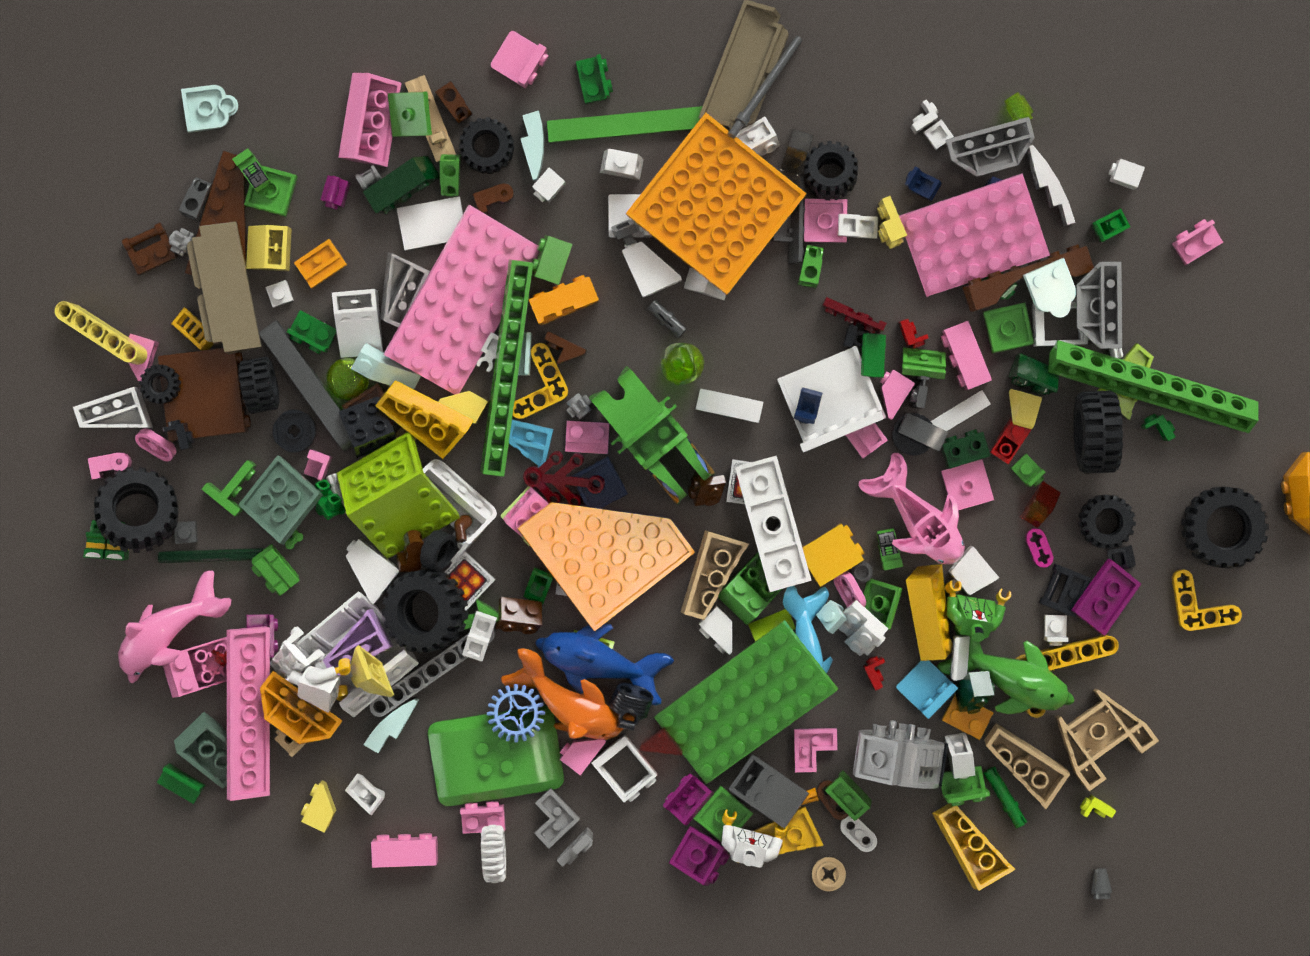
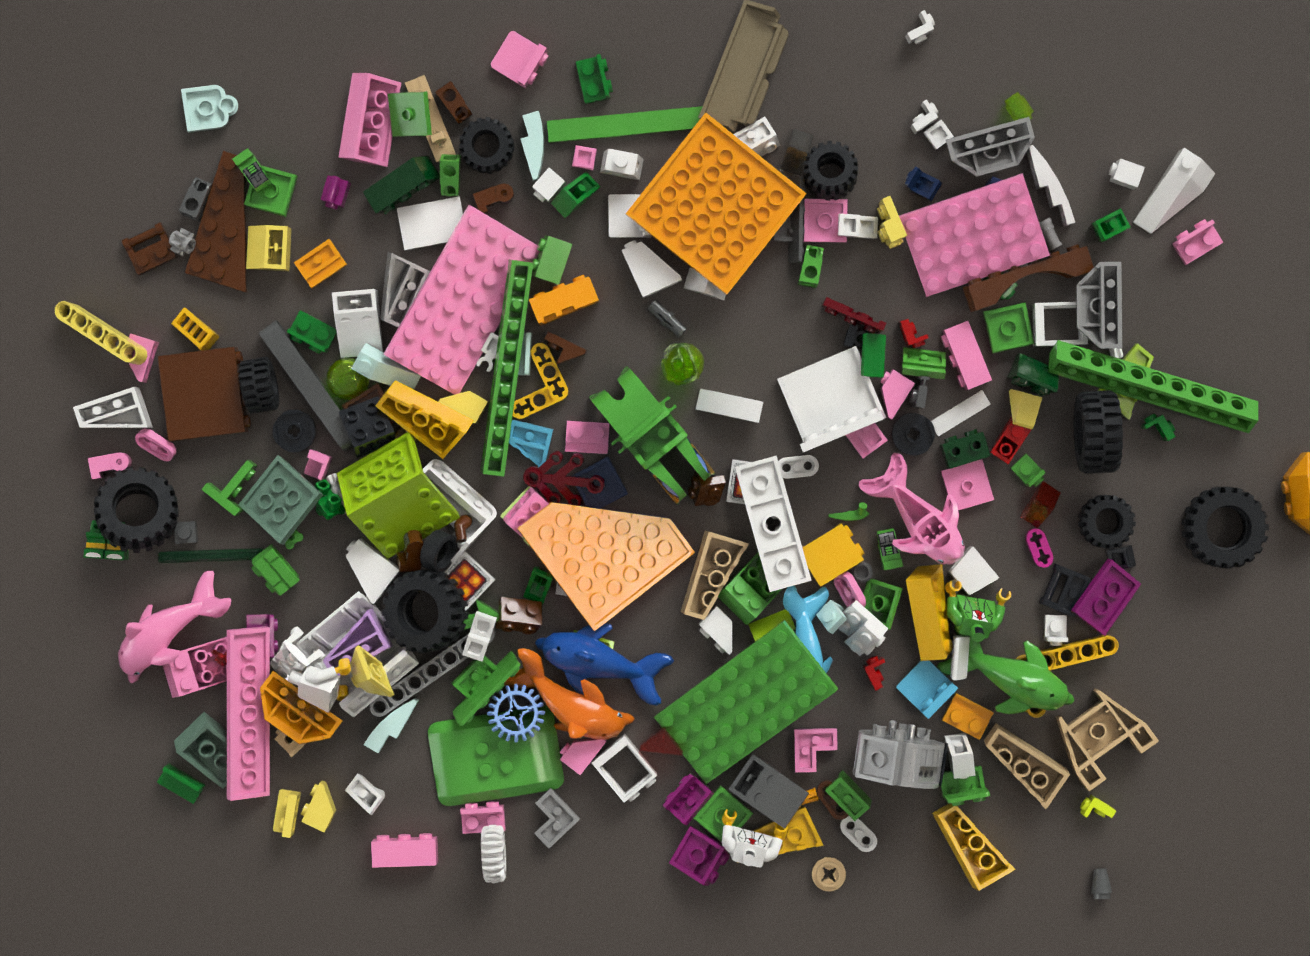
black tyre [139,365,181,404] -> none
black bracket [163,420,195,450] -> none
dark tan slope [187,222,262,355] -> none
white plate [266,280,294,308] -> none
light grey bush [355,165,382,191] -> none
light grey plate [557,827,593,867] -> none
light grey gear [566,393,592,420] -> none
black piece [608,683,654,731] -> none
dark grey tile [611,219,638,246] -> none
dark grey bar [728,36,803,139] -> none
dark blue bracket [794,387,823,424] -> none
dark grey slope [897,413,948,451] -> none
dark green brick [955,671,995,714] -> none
green pin [983,766,1028,828] -> none
light aqua plate [1023,258,1076,317] -> none
yellow beam [1172,569,1242,631] -> none
none -> light yellow bracket [273,789,301,838]
none -> bright green bracket [452,651,520,726]
none -> green slope [551,172,600,218]
none -> bright pink tile [572,145,597,171]
none -> white plate [778,455,819,479]
none -> bright green bar [829,502,869,521]
none -> white bracket [905,10,935,44]
none -> light grey pin [1039,217,1062,251]
none -> white wedge [1133,148,1215,234]

